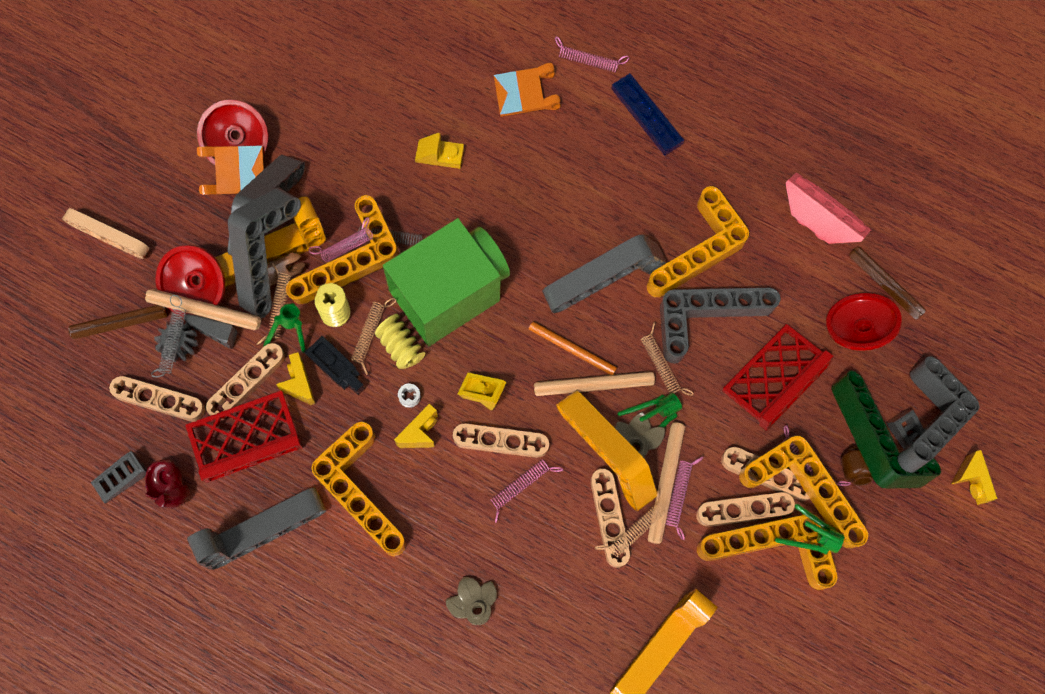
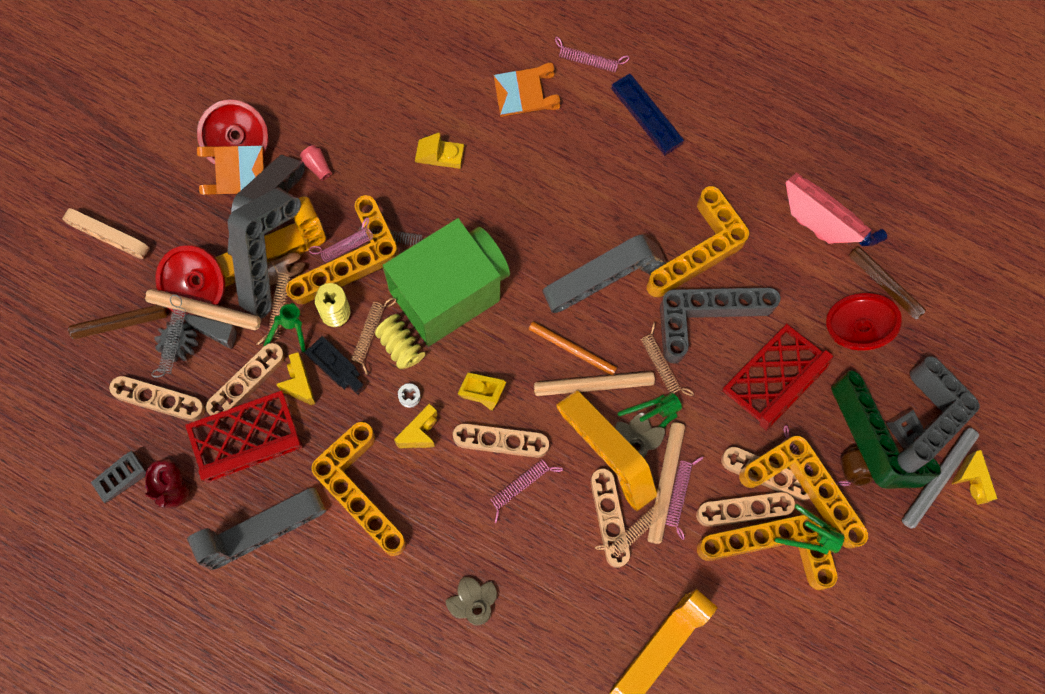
none -> coral cone [300,145,332,181]
none -> clear blue arm [859,229,887,247]
none -> light grey axle [902,428,979,529]

